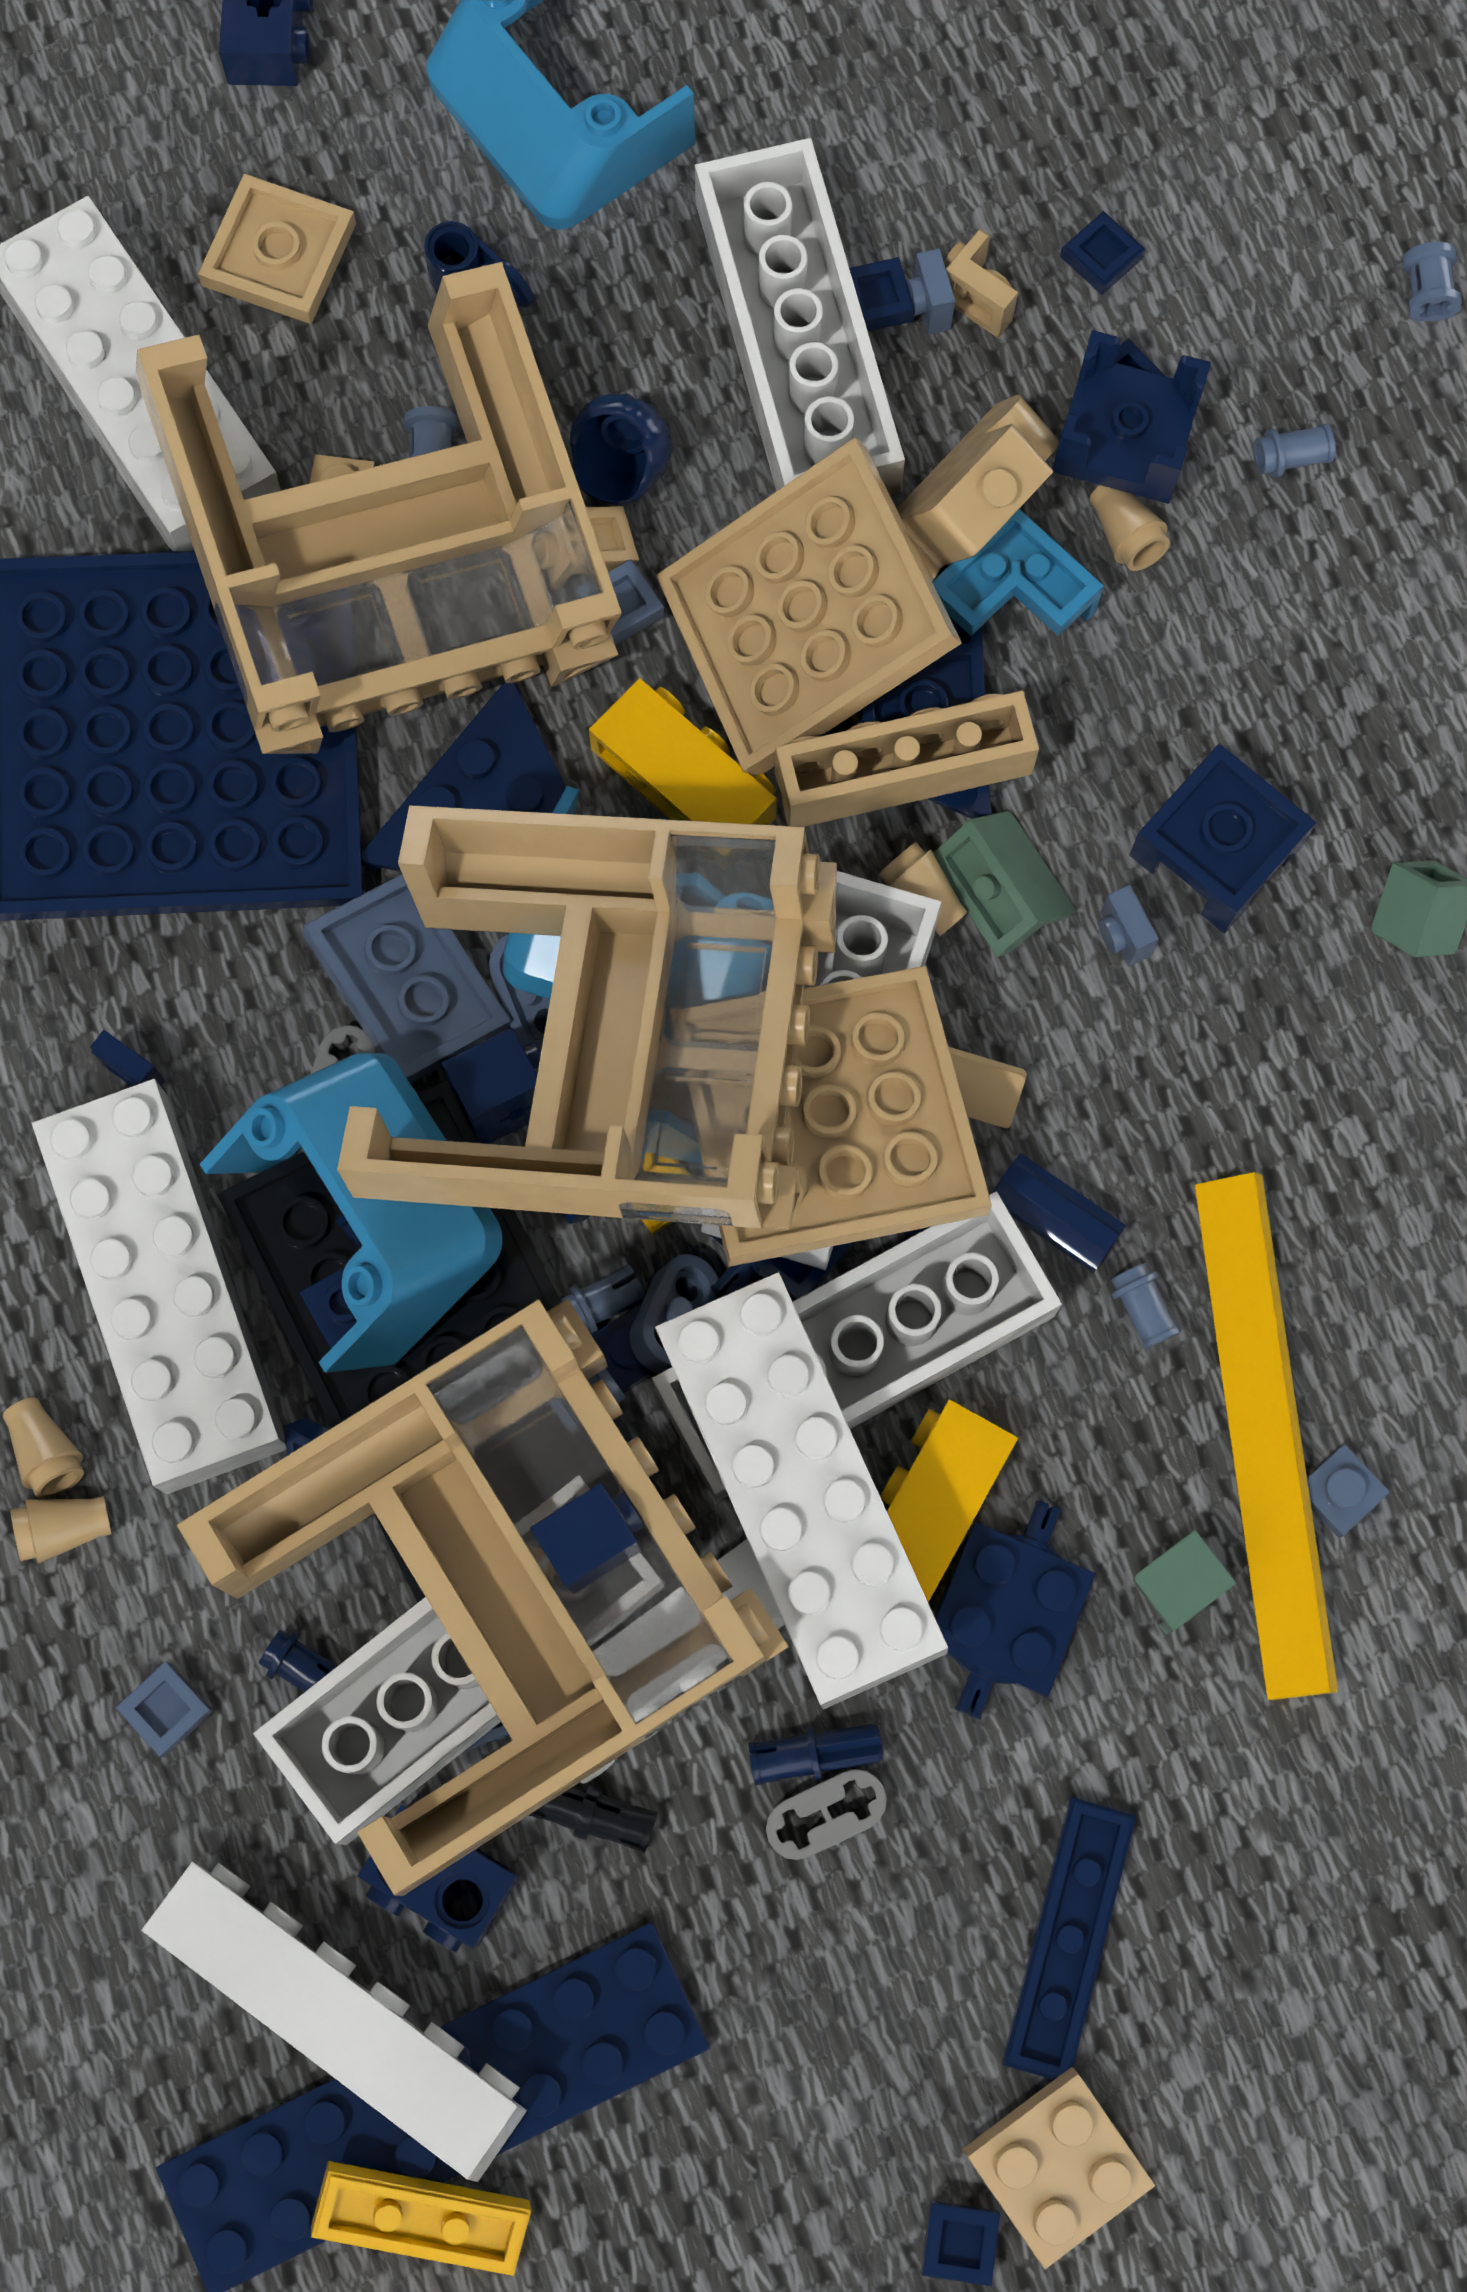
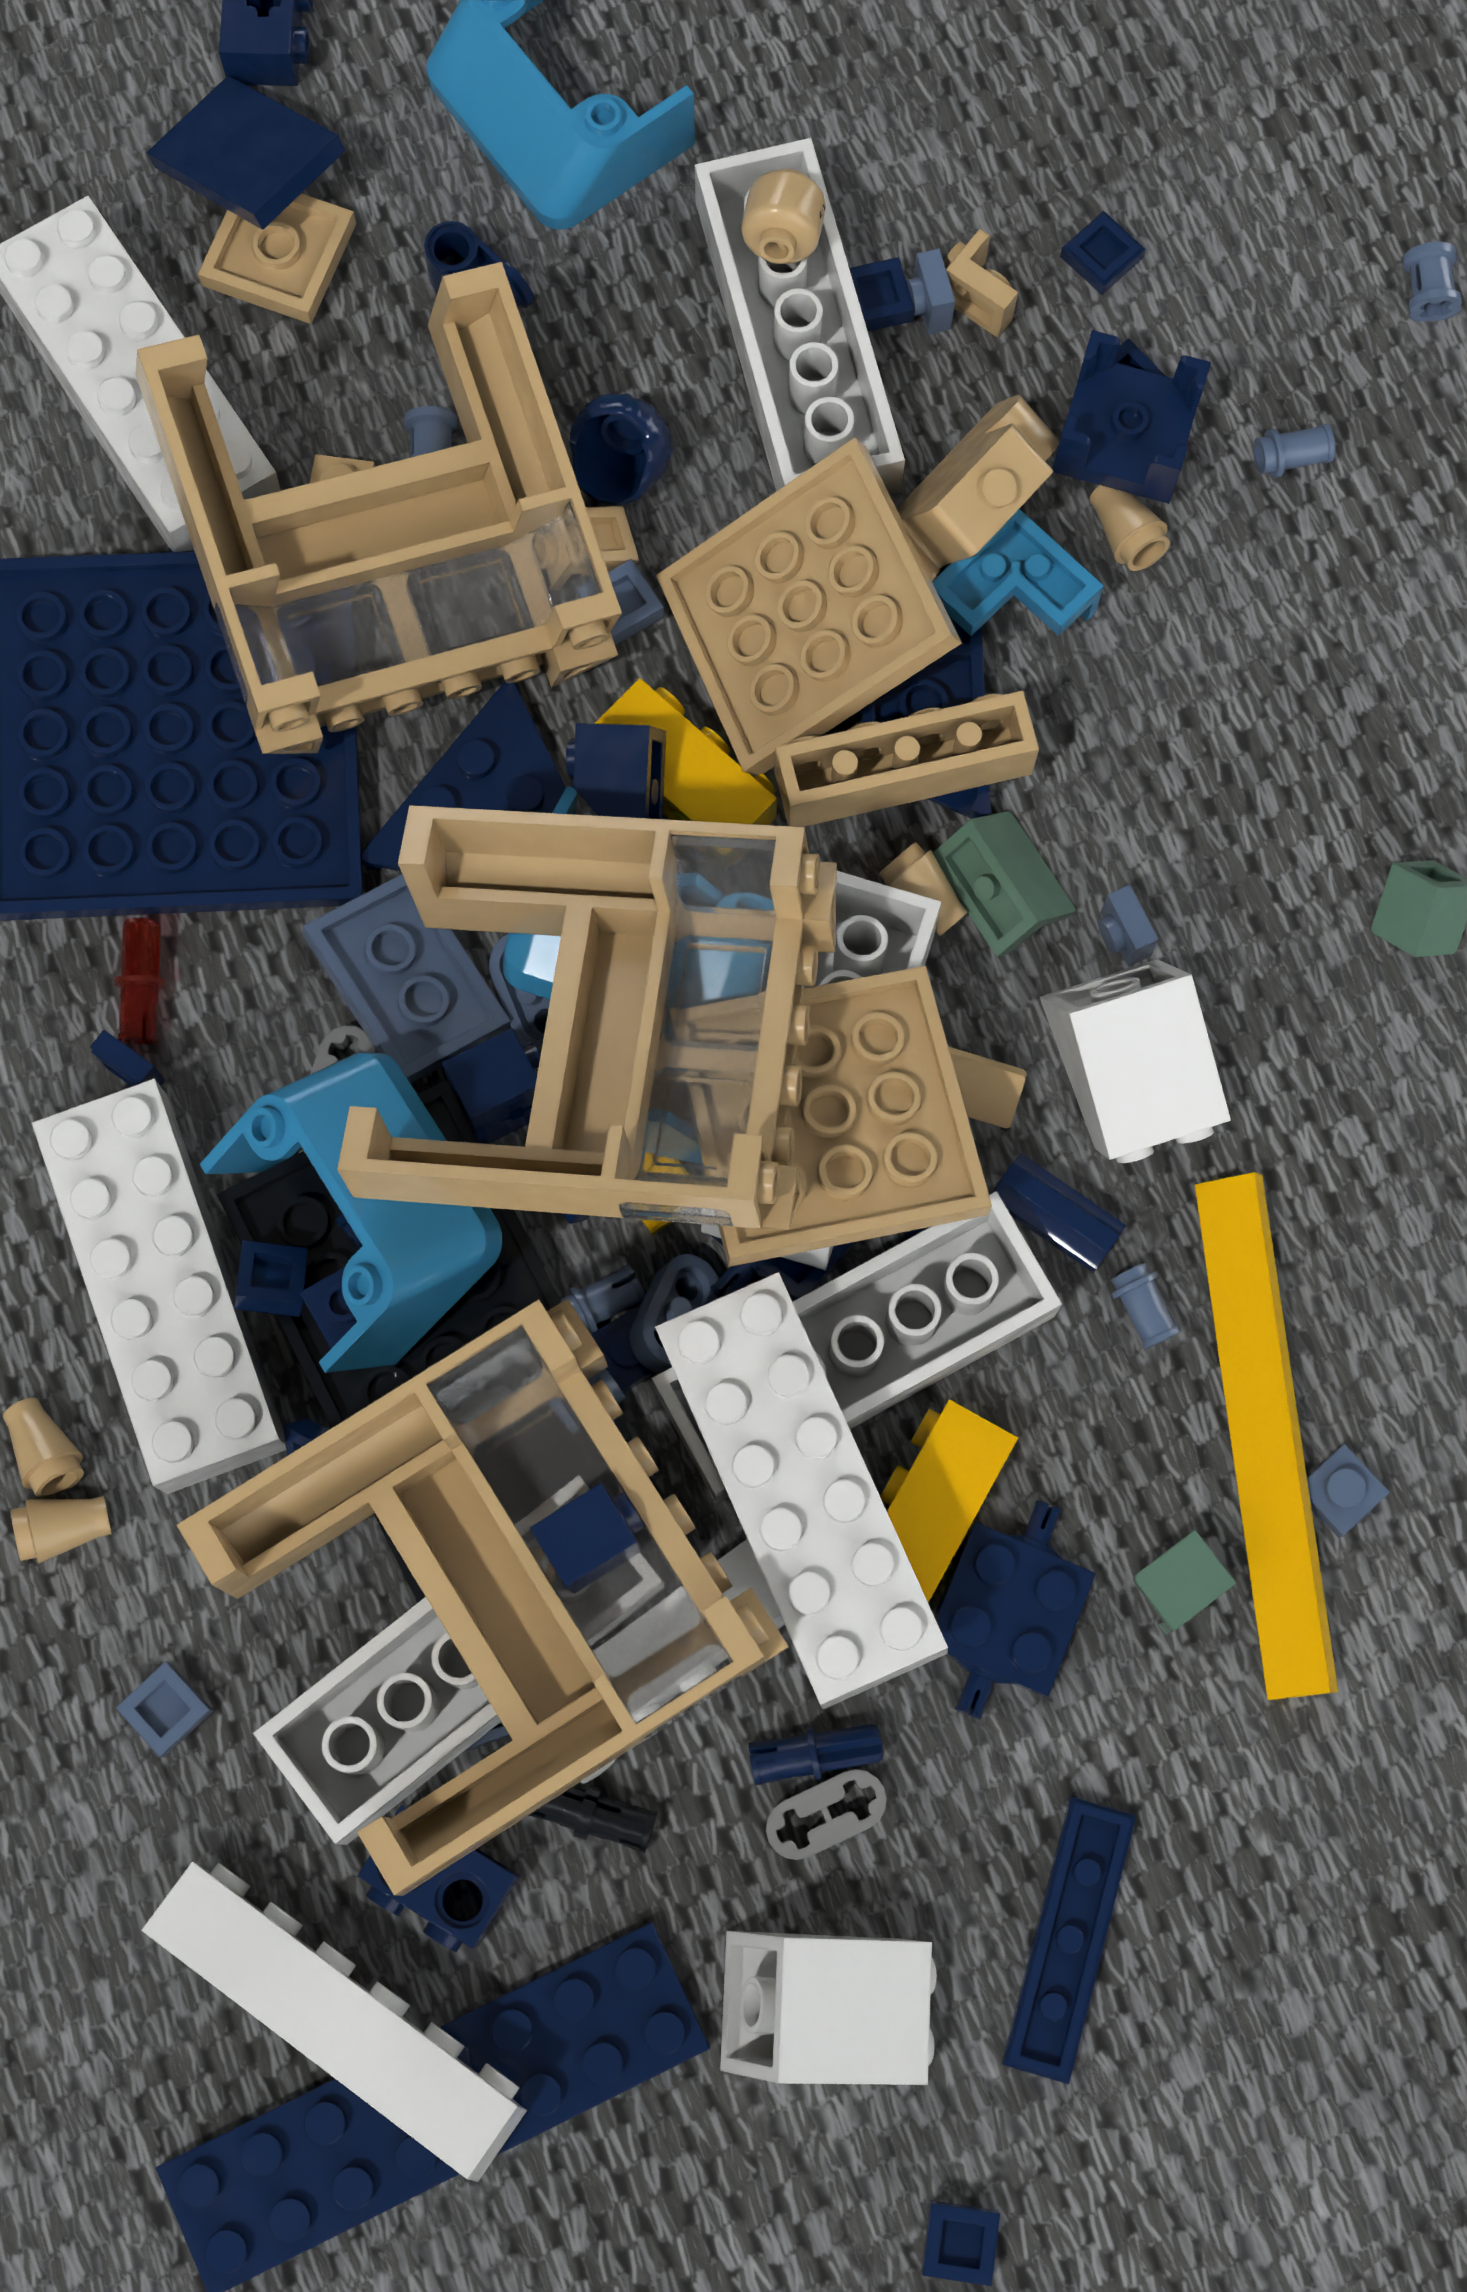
dark blue pin [259,1629,337,1692] -> none
yellow tile [311,2161,531,2276] -> none
tan plate [962,2067,1155,2269] -> none
dark blue panel [1129,743,1317,934] -> none
none -> clear red axle [114,917,165,1045]
none -> dark blue tile [146,75,345,230]
none -> dark blue plate [234,1240,308,1317]
none -> dark blue slope [566,723,666,819]
none -> white slope [720,1931,937,2085]
none -> tan head [741,169,826,264]
none -> white slope [1040,959,1231,1163]

